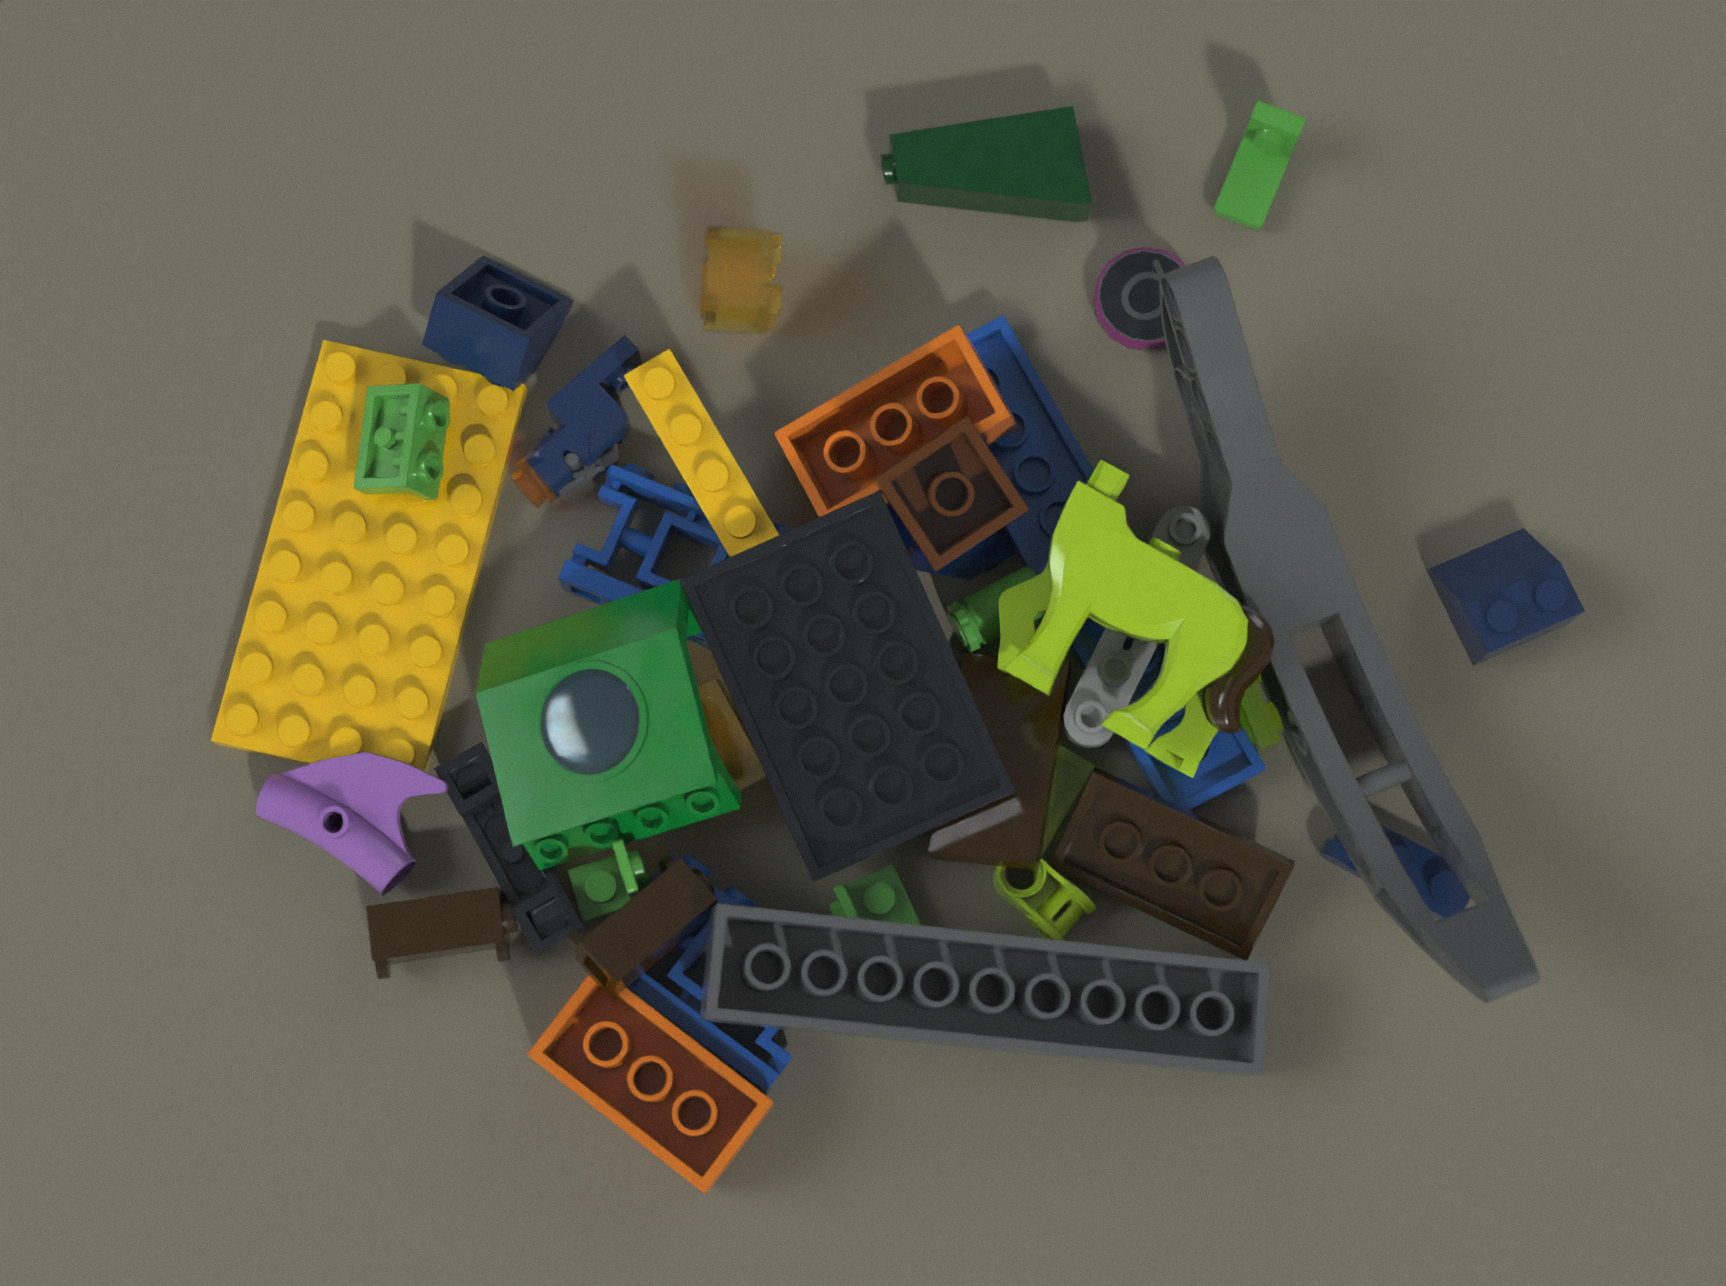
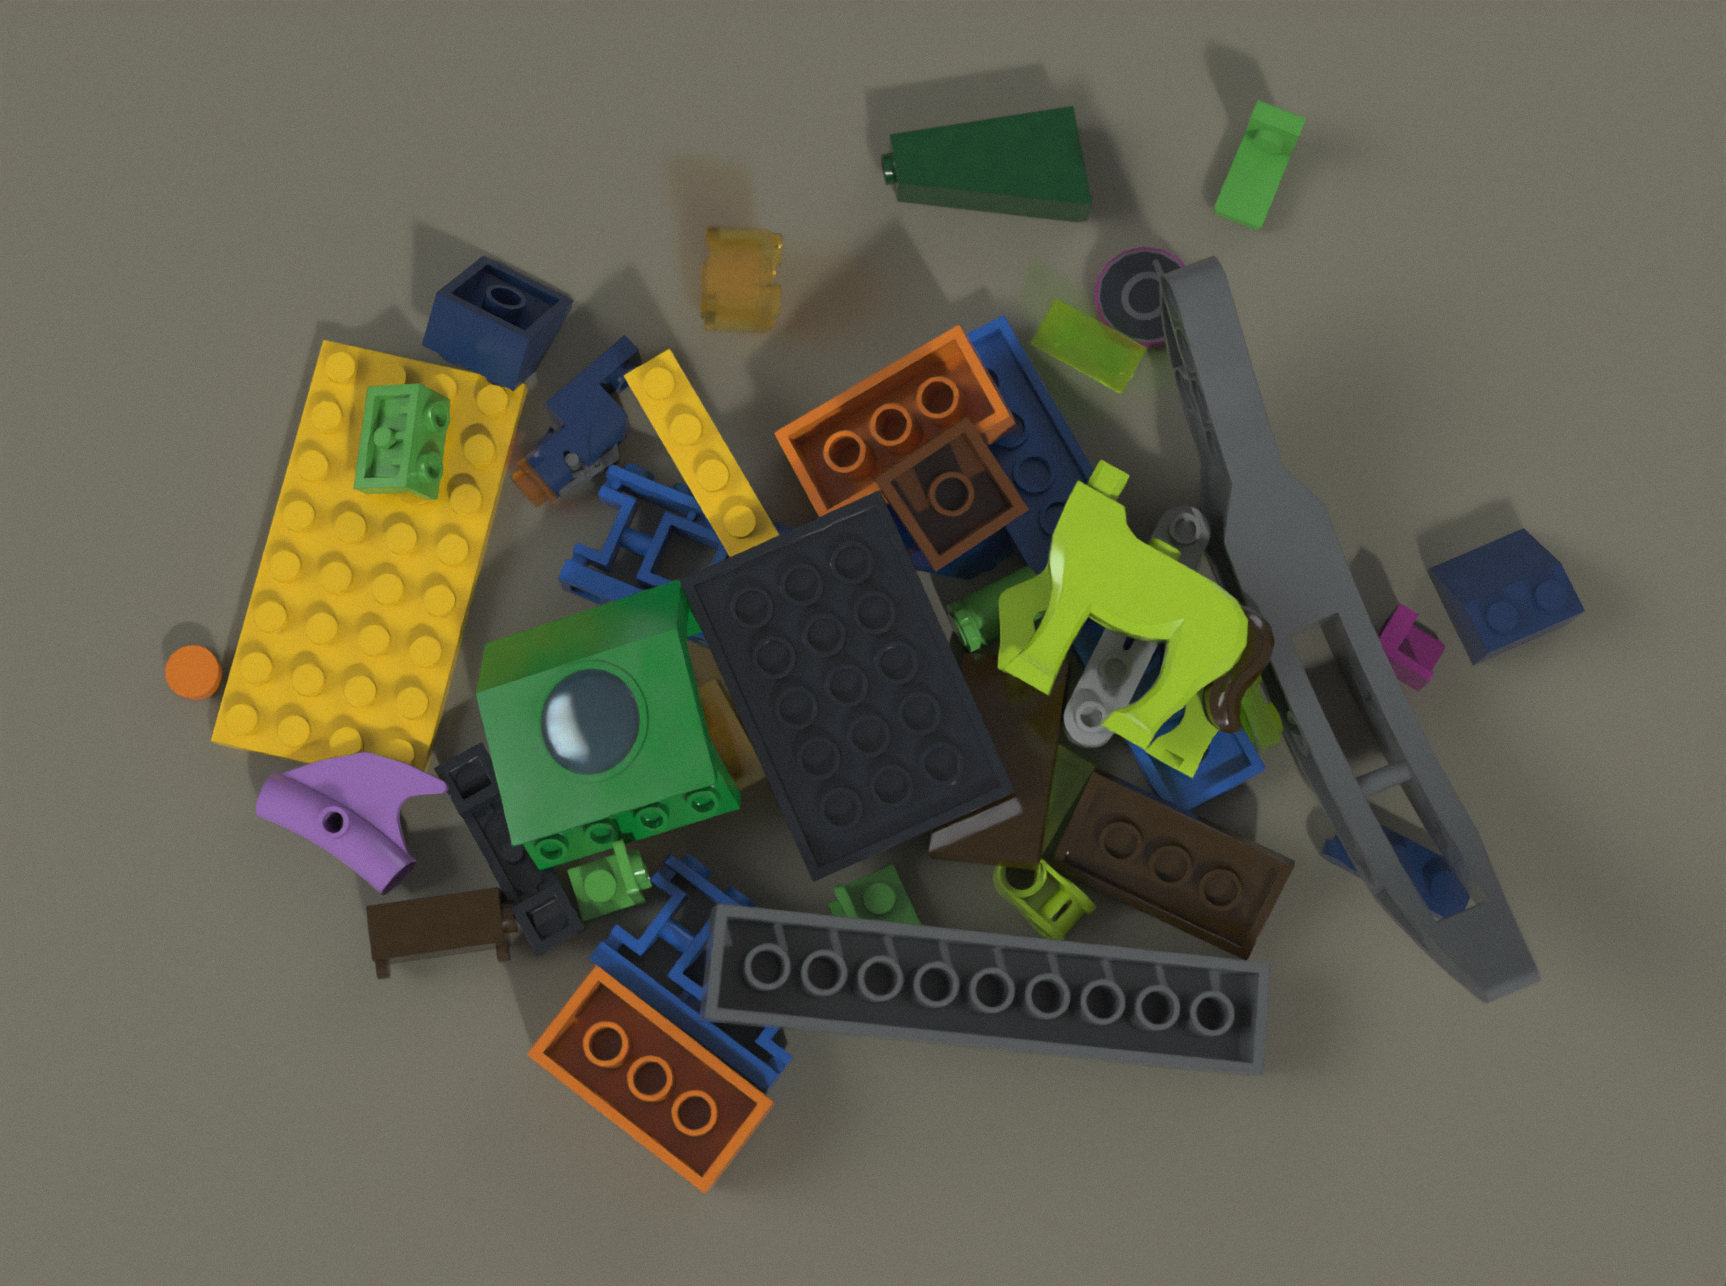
dark brown brick [566,855,718,1000] -> none
none -> orange tile [165,645,223,701]
none -> clear neon green plate [1030,297,1148,394]
none -> magenta panel [1377,603,1445,691]

